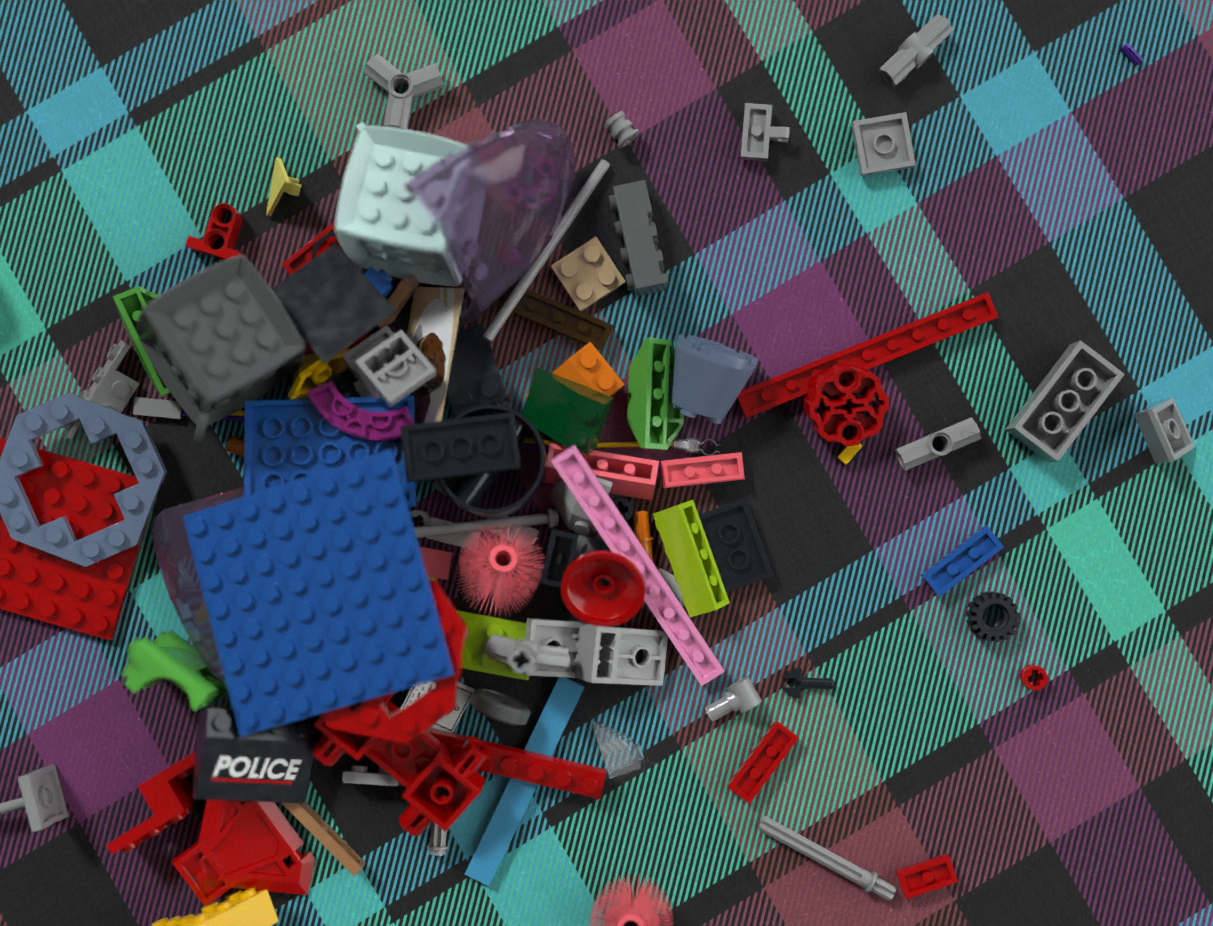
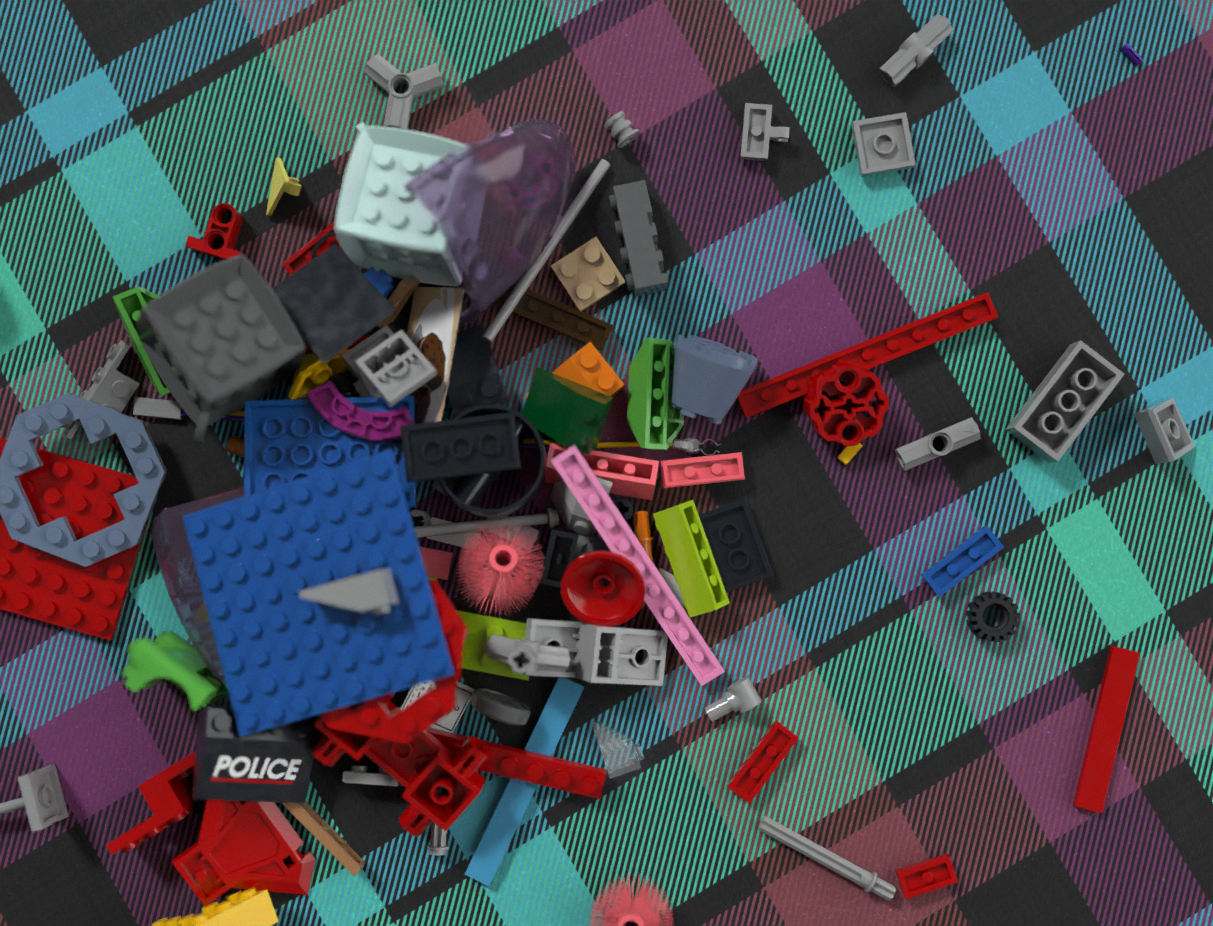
black bar [781,667,834,699] -> none
red bush [1020,665,1048,690] -> none
none -> light grey slope [299,569,399,615]
none -> red tile [1073,646,1140,813]

